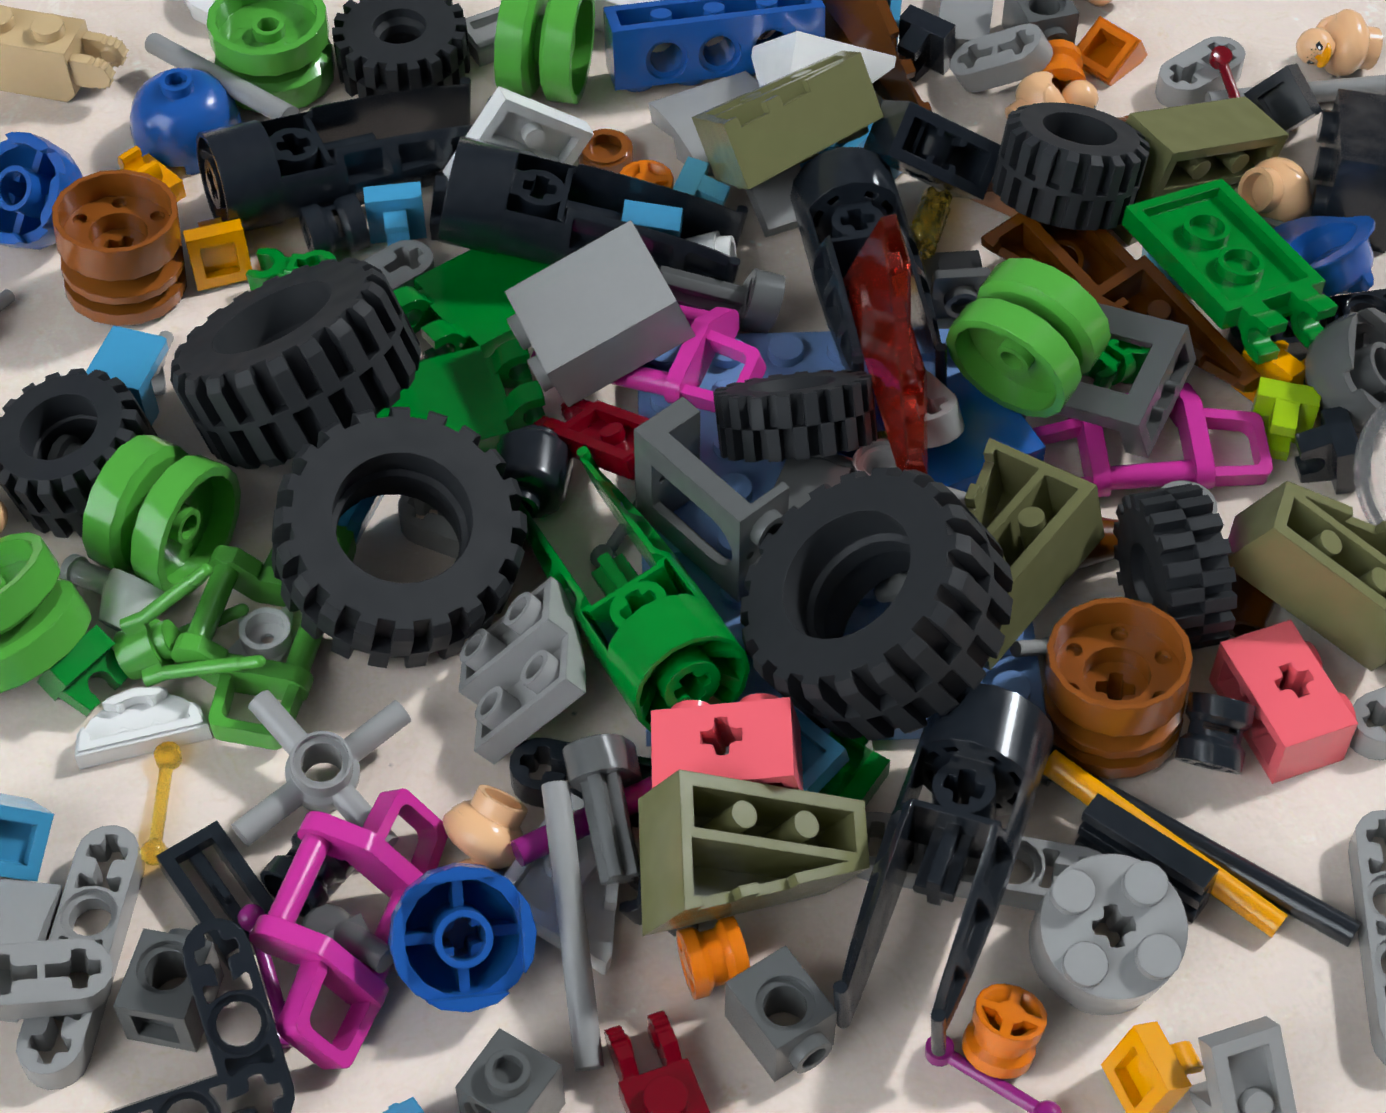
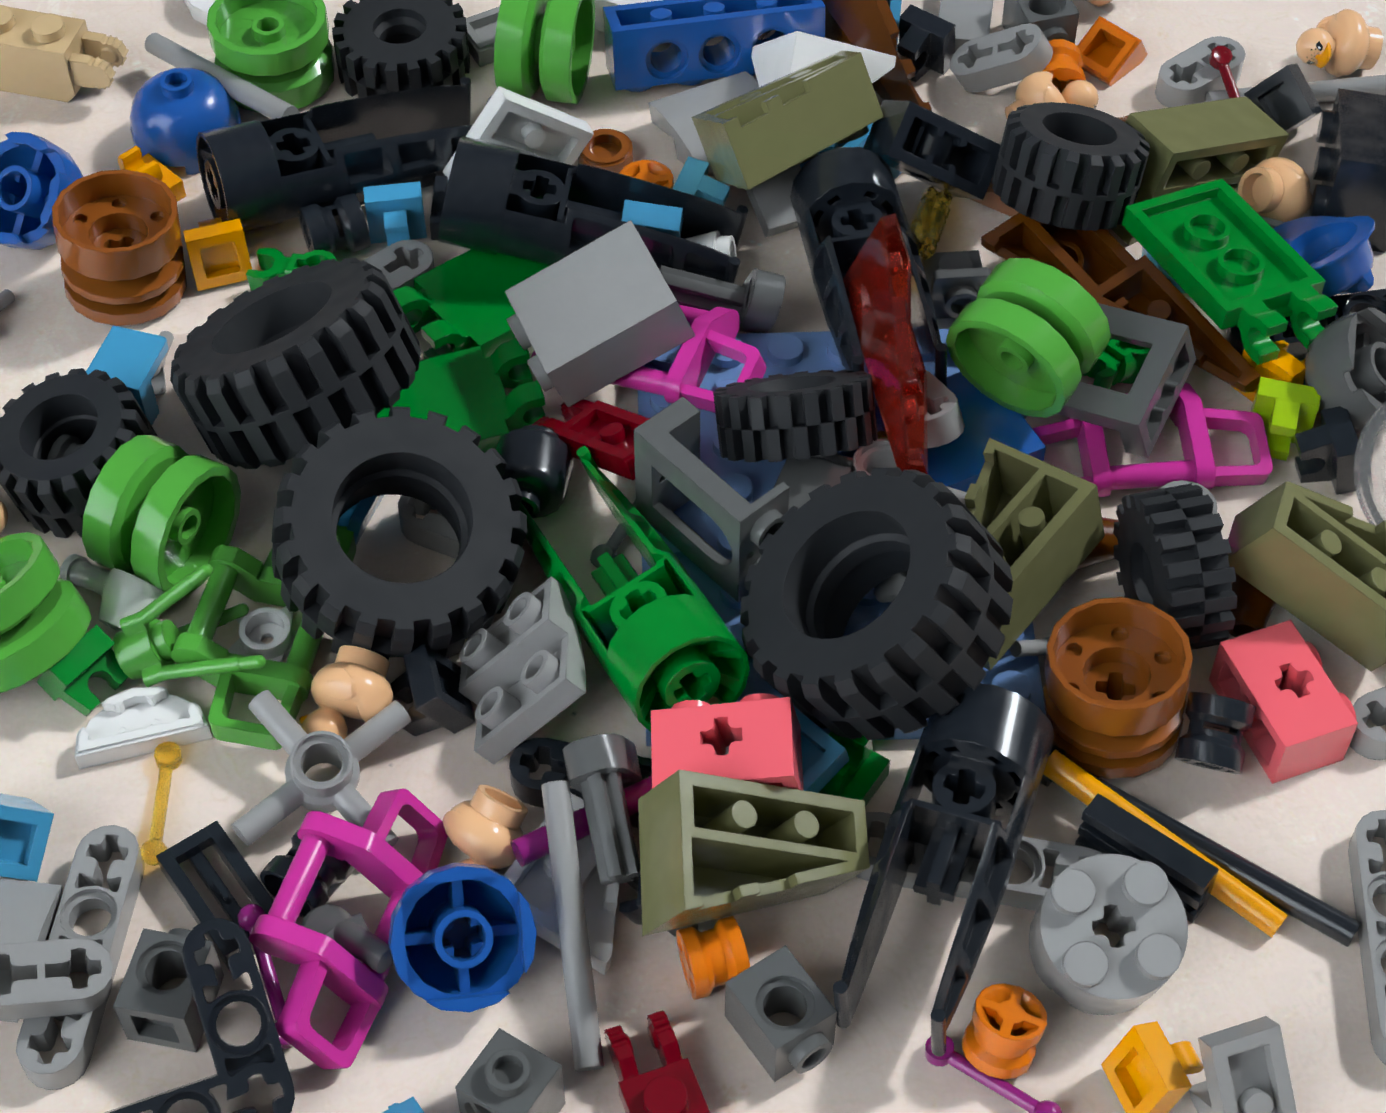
none -> light nougat animal [299,645,394,739]
none -> black tile [390,643,476,736]

